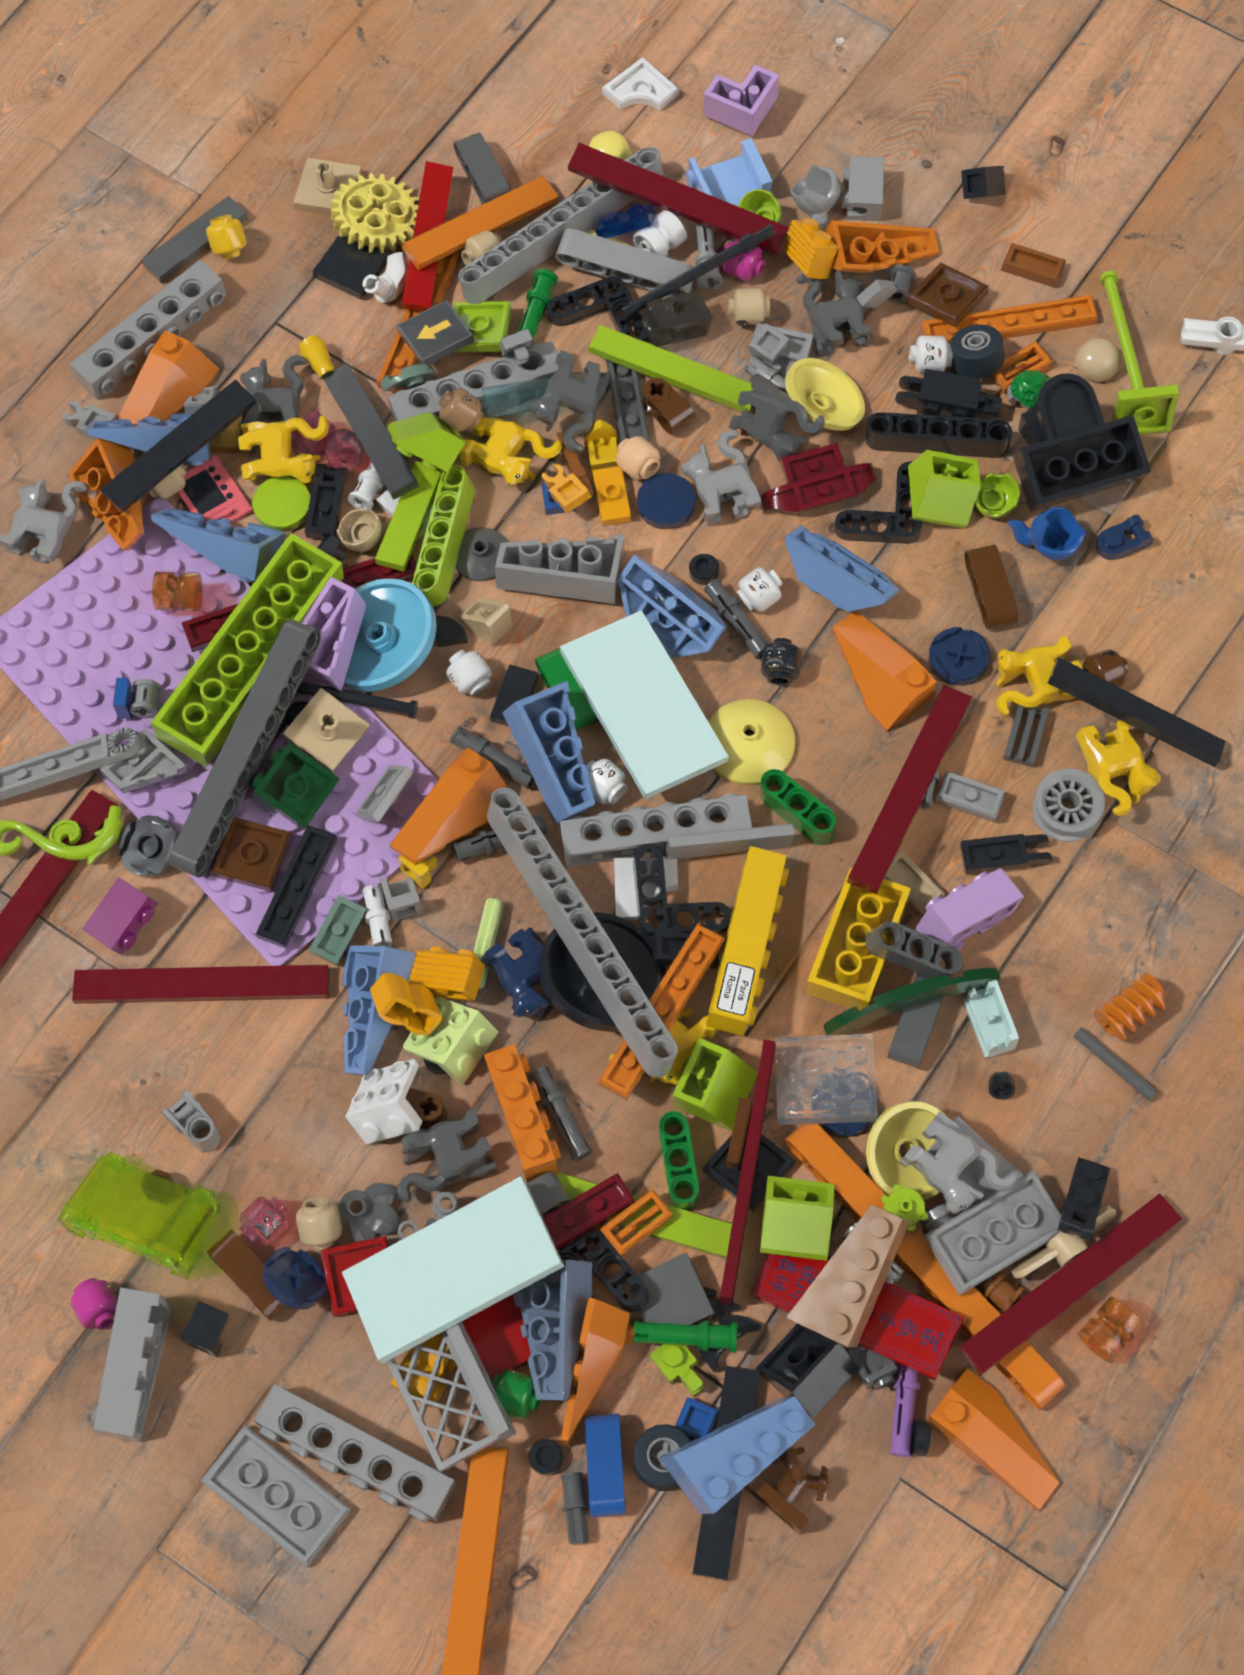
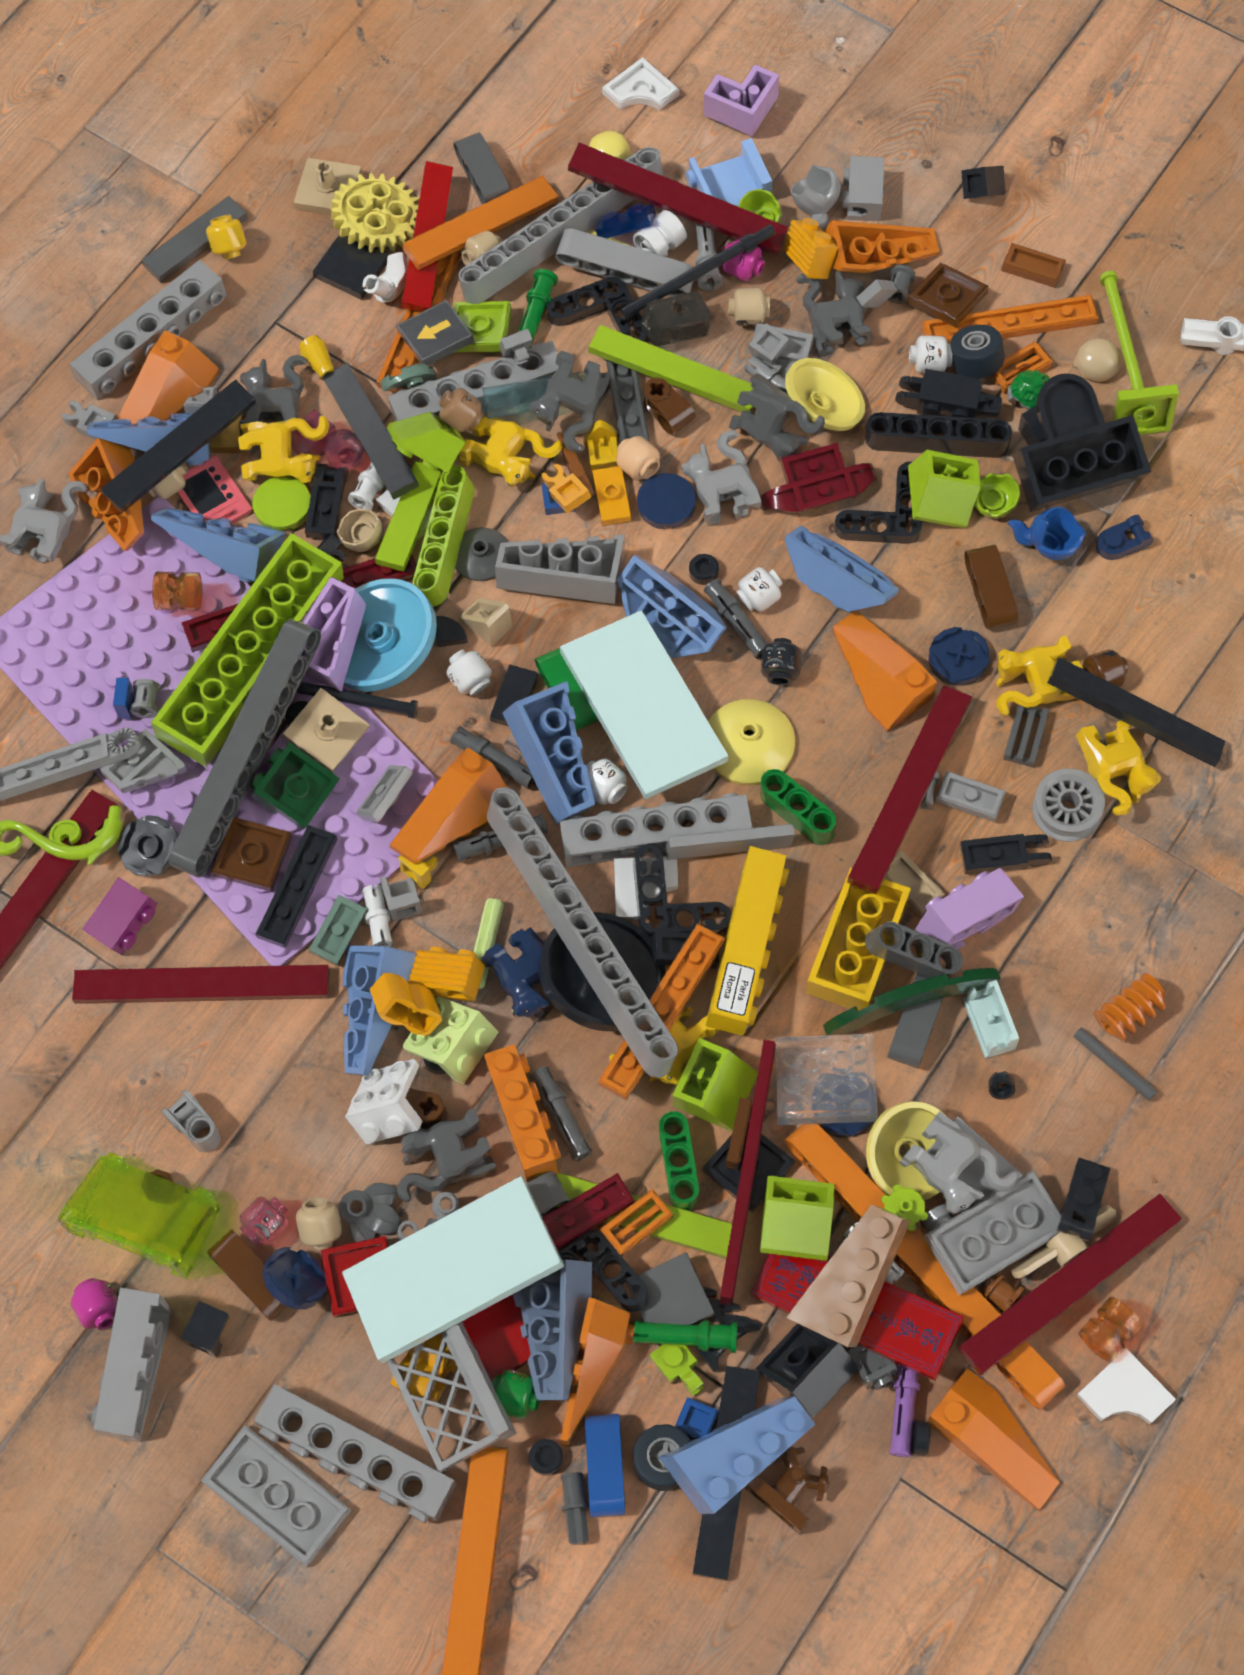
none -> white tile [1077,1348,1176,1424]

